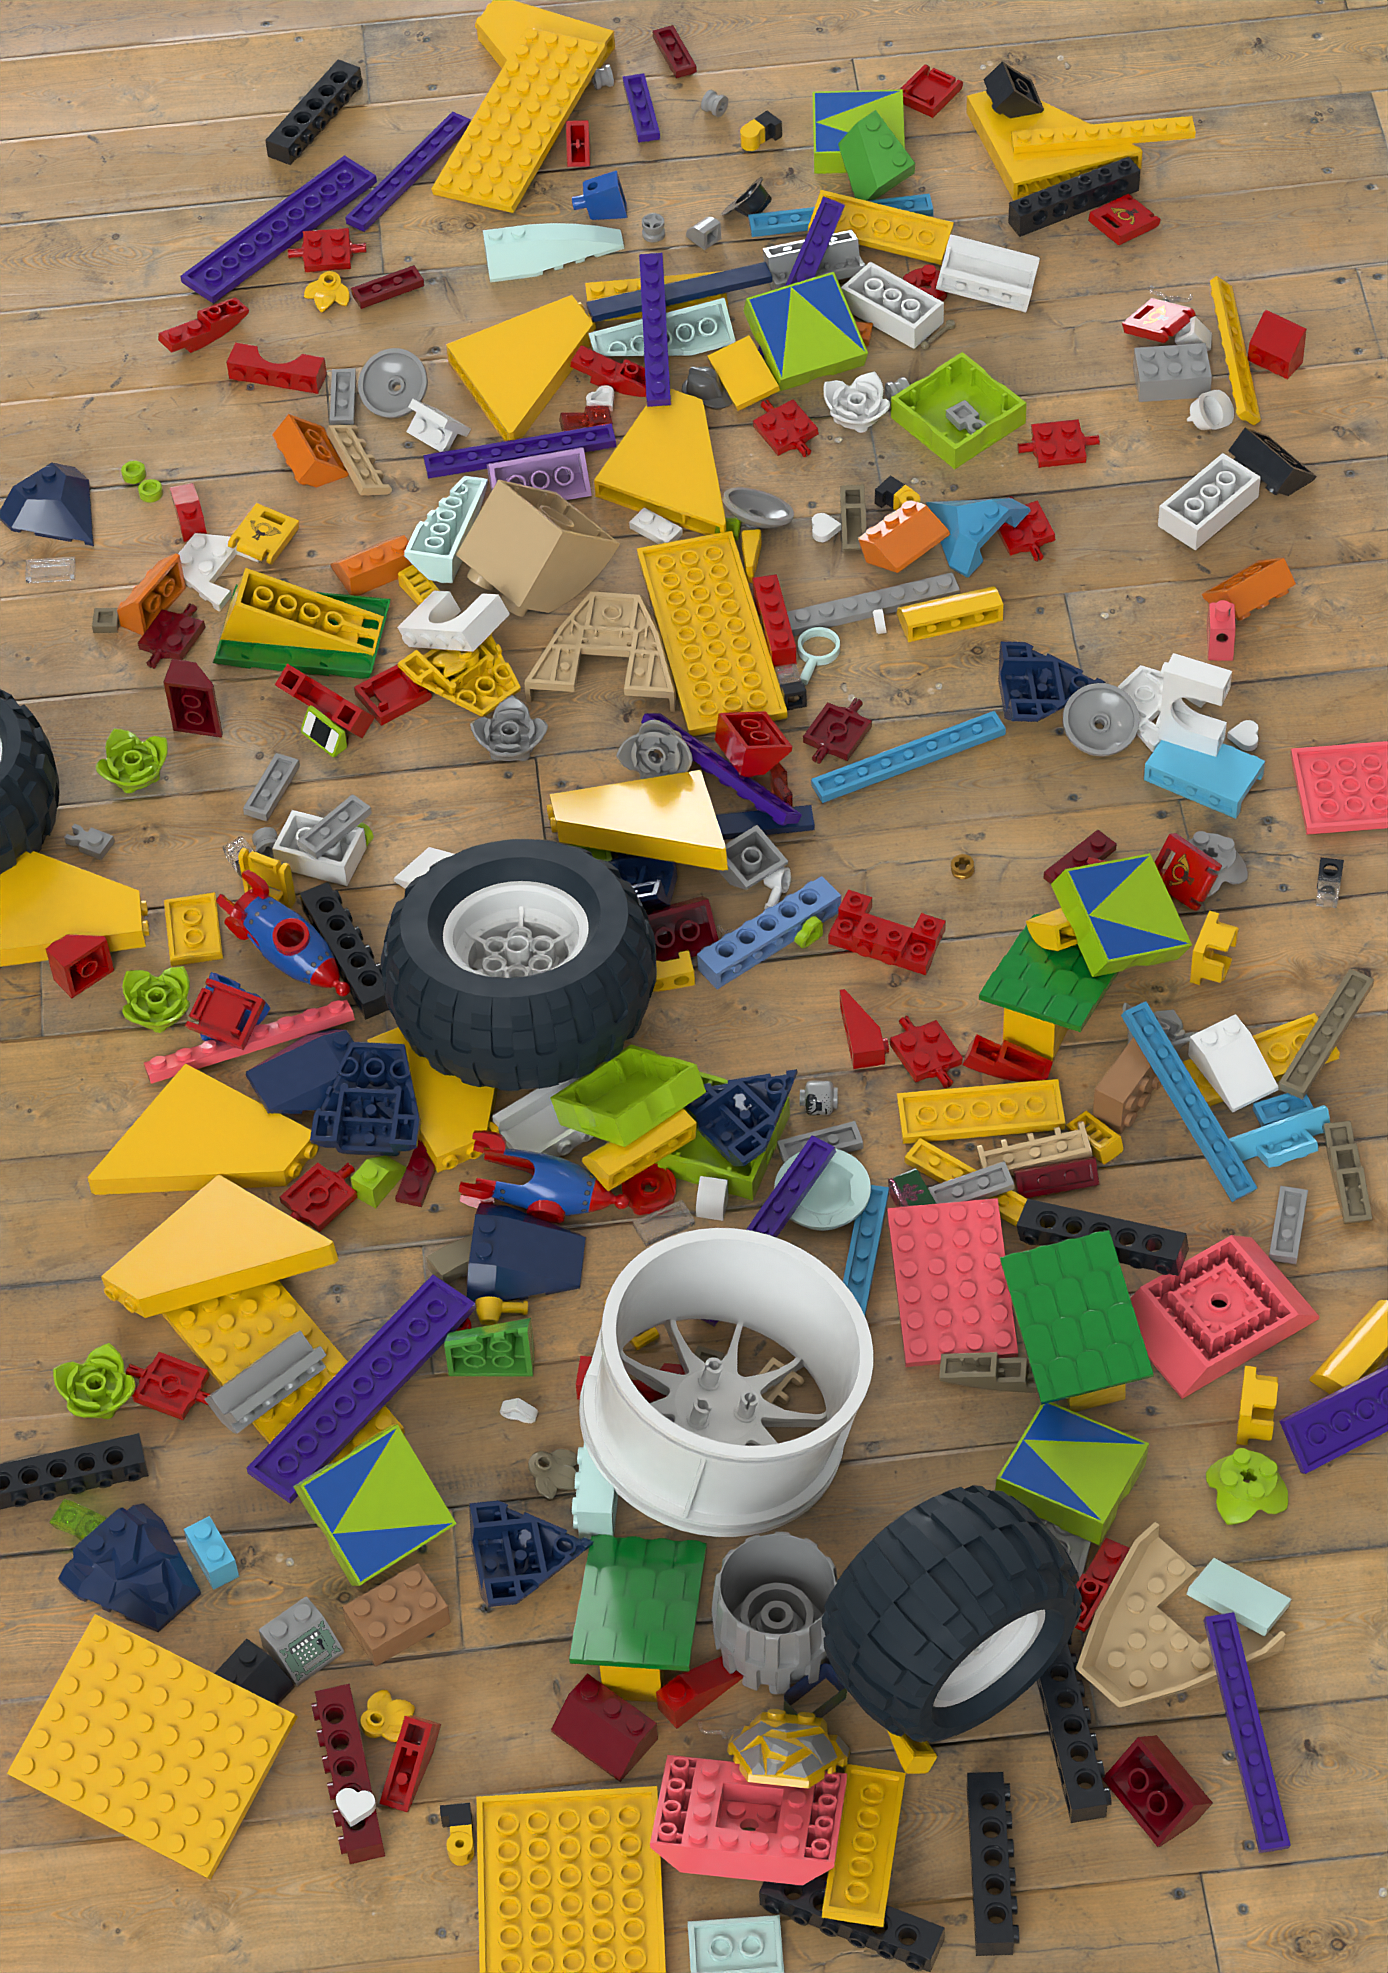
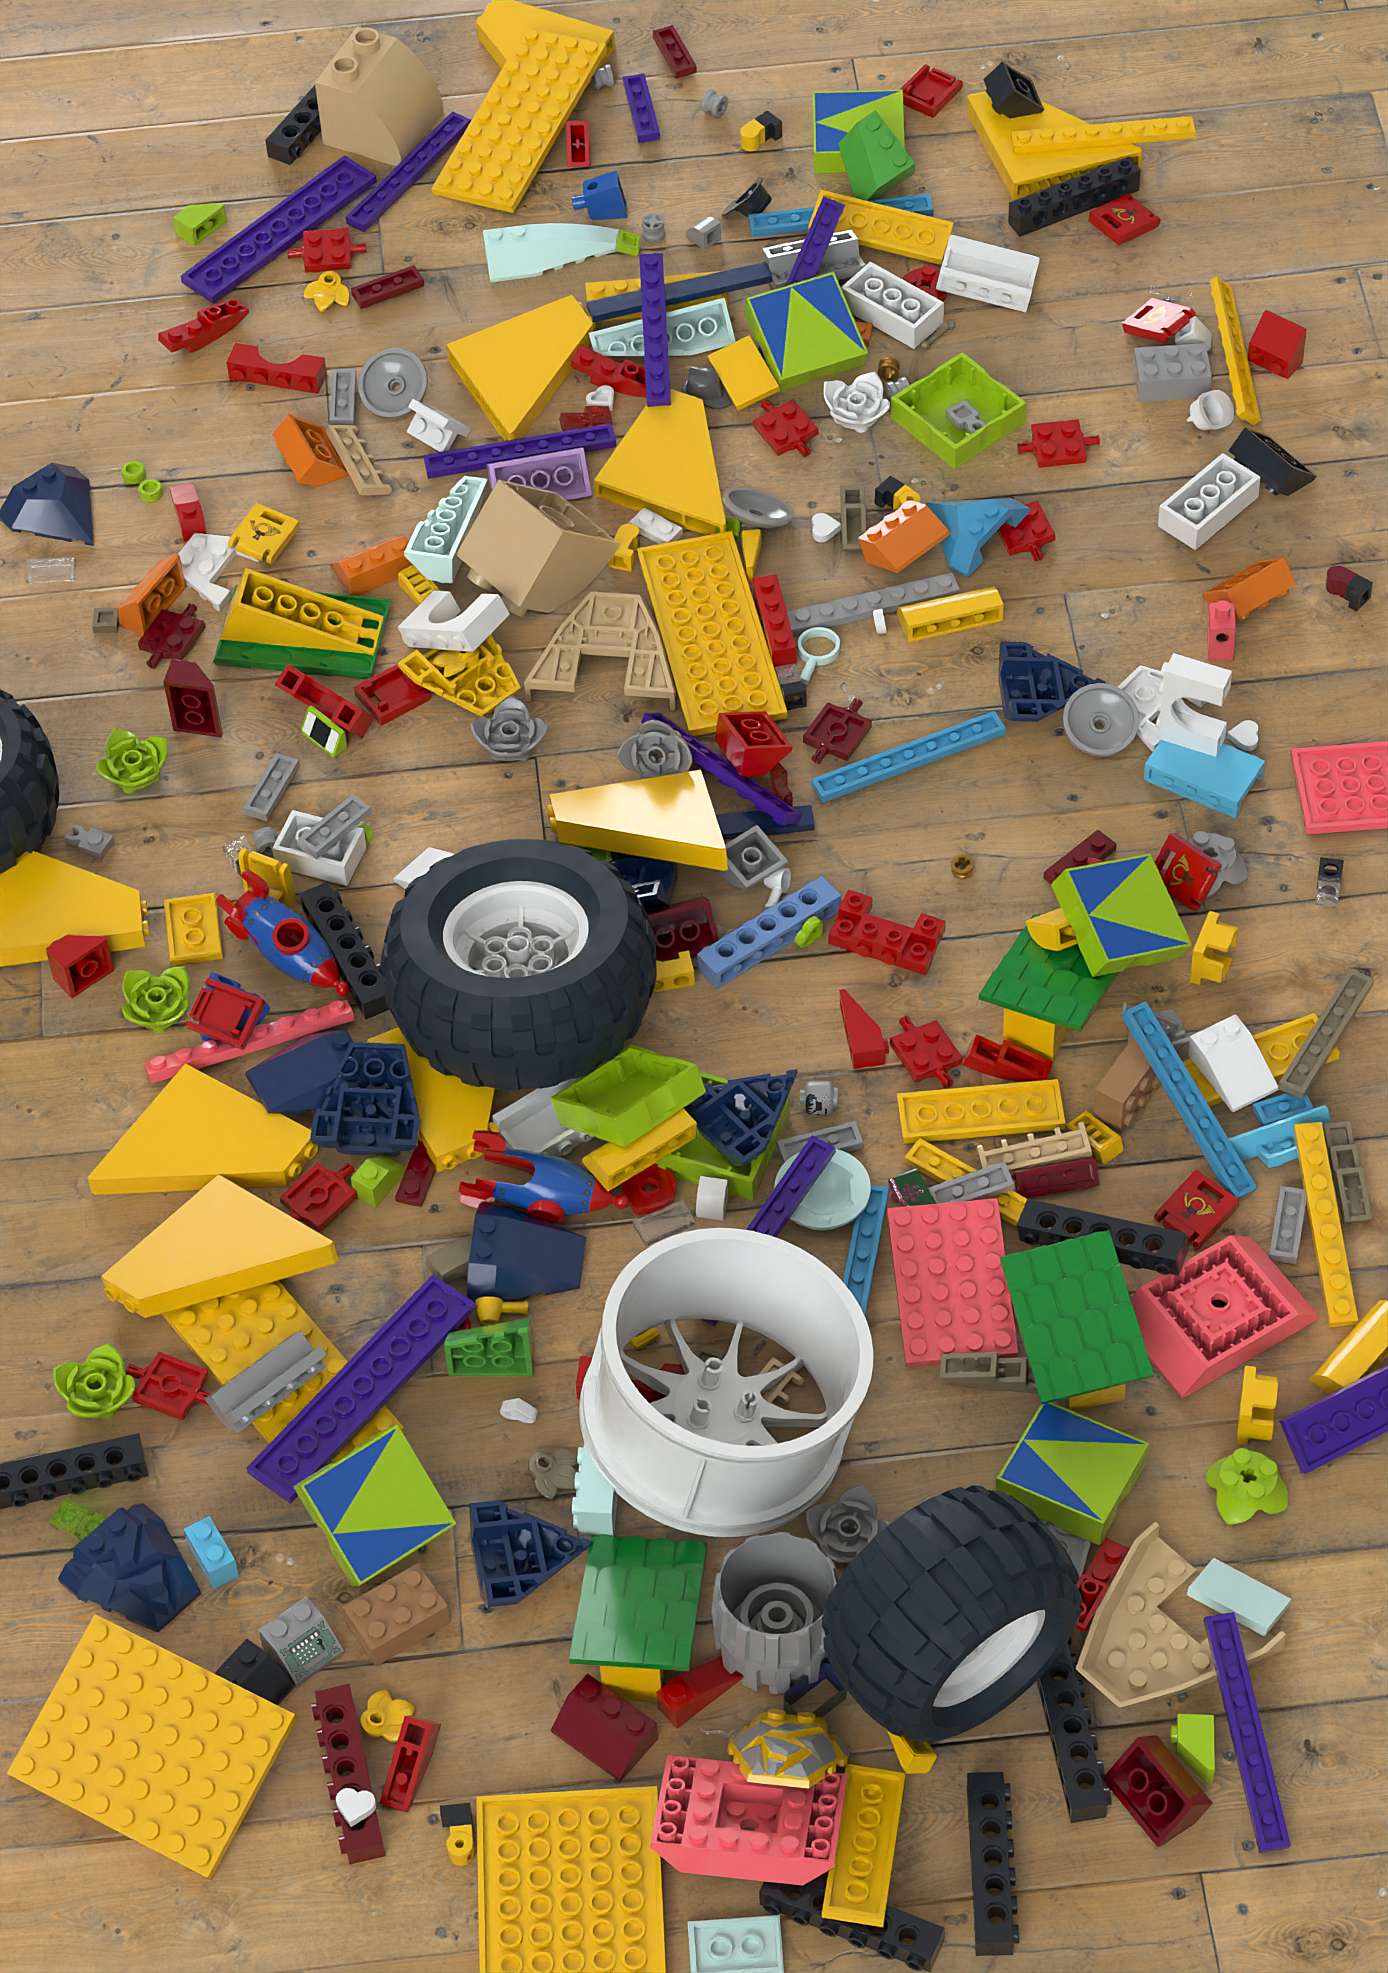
none -> lime slope [173,203,227,246]
none -> tan brick [315,26,444,167]
none -> yellow leg [608,523,640,572]
none -> lime tile [615,229,641,257]
none -> light grey brick [806,1485,889,1563]
none -> pearl gold bush [878,357,900,381]
none -> red container [1154,1169,1239,1250]
none -> lime slope [1170,1714,1215,1783]
none -> yellow plate [1293,1122,1358,1327]
none -> leg [1325,566,1373,612]

